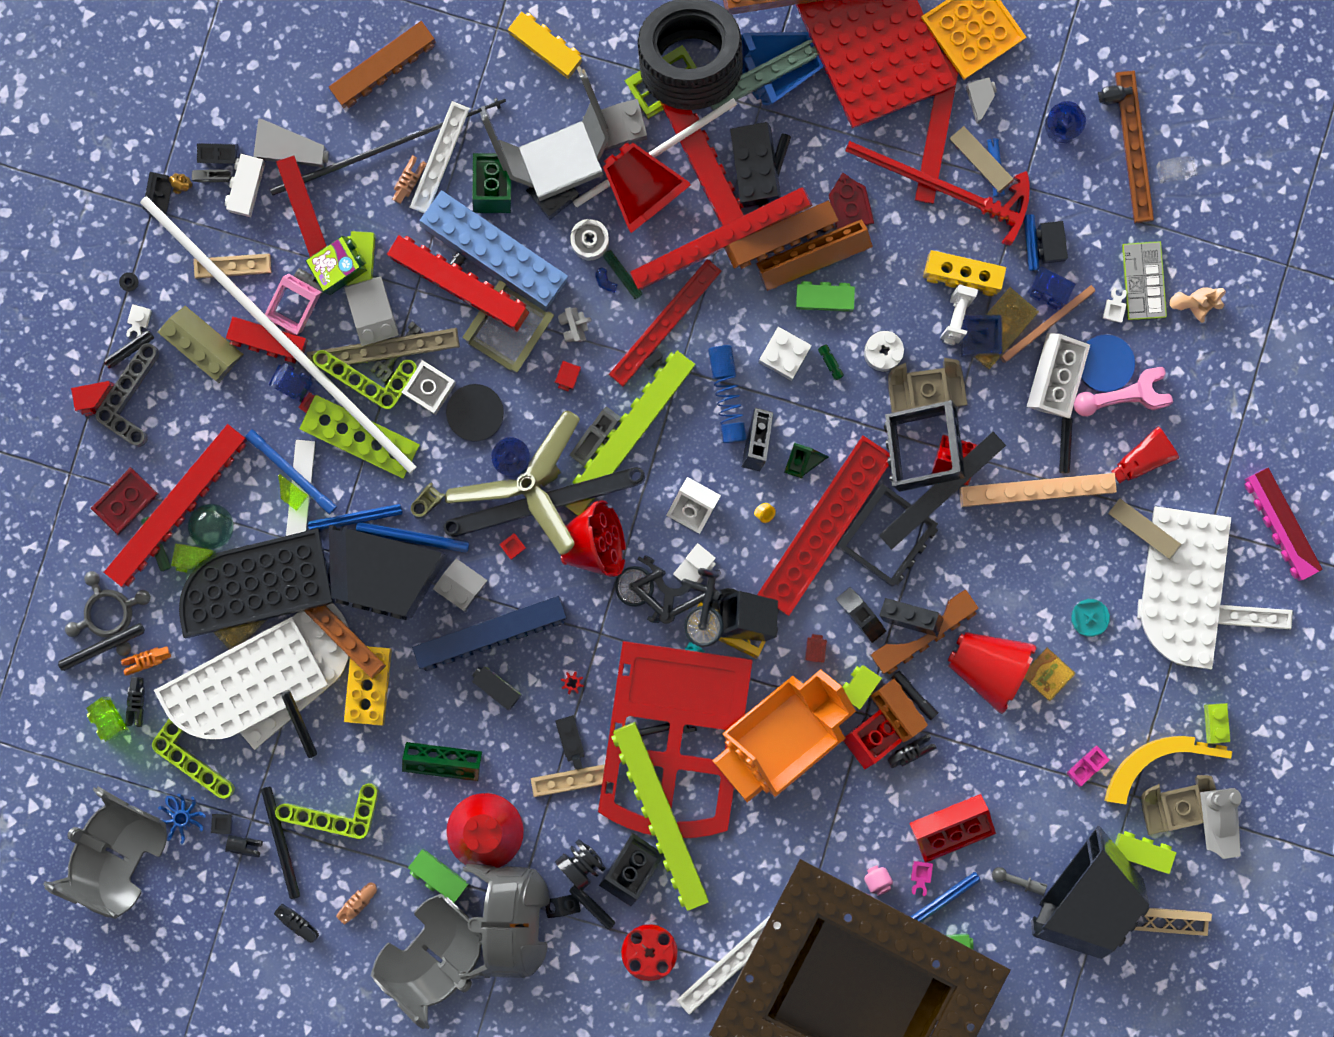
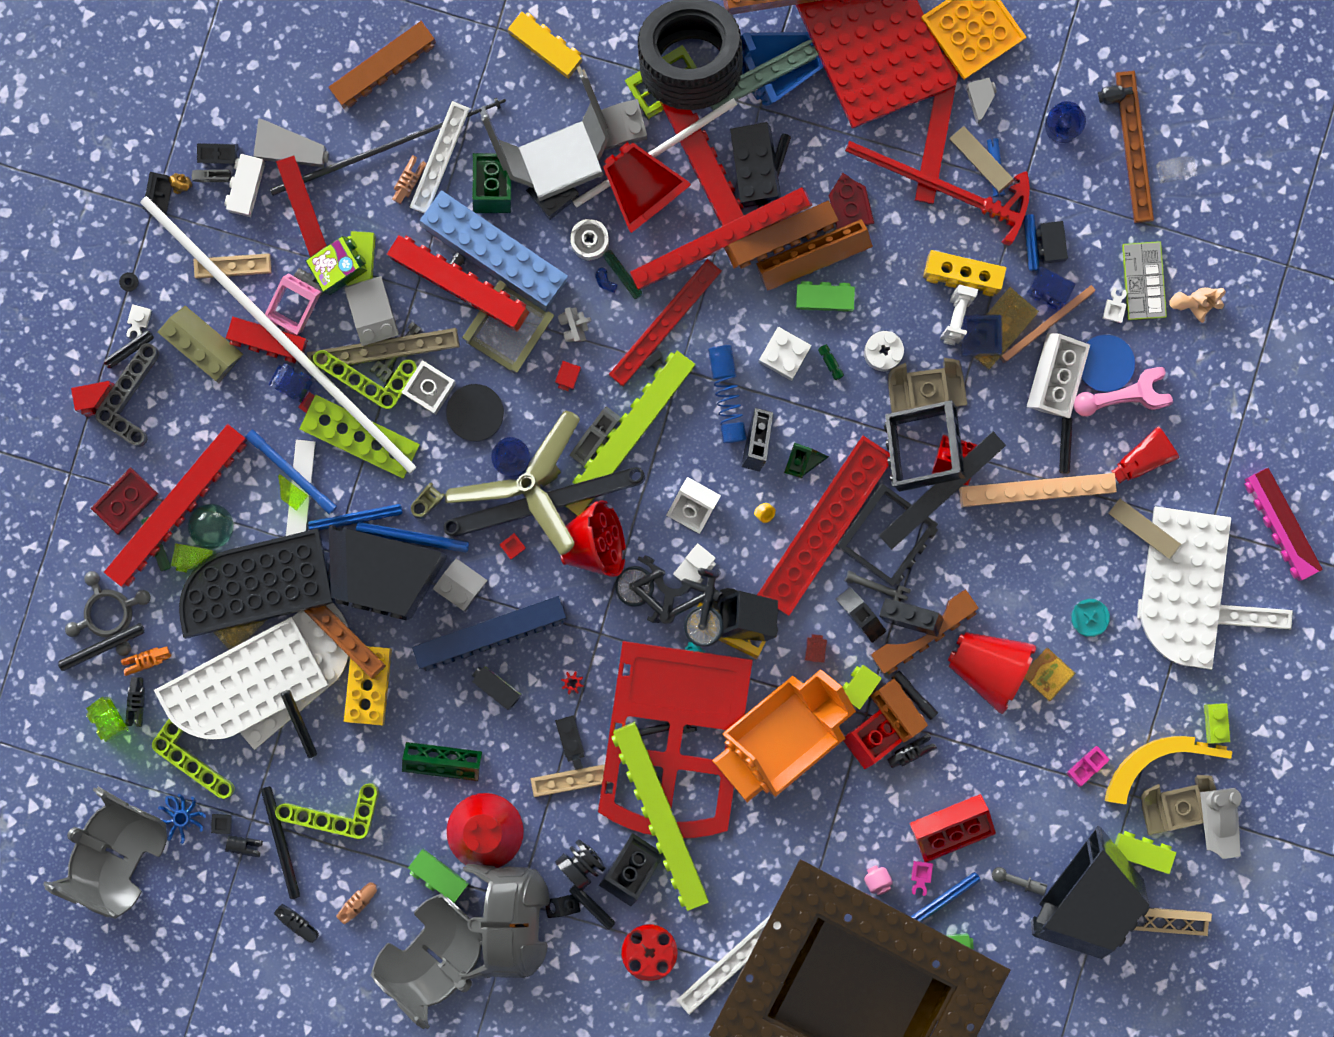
none -> dark grey hinge [844,570,911,601]

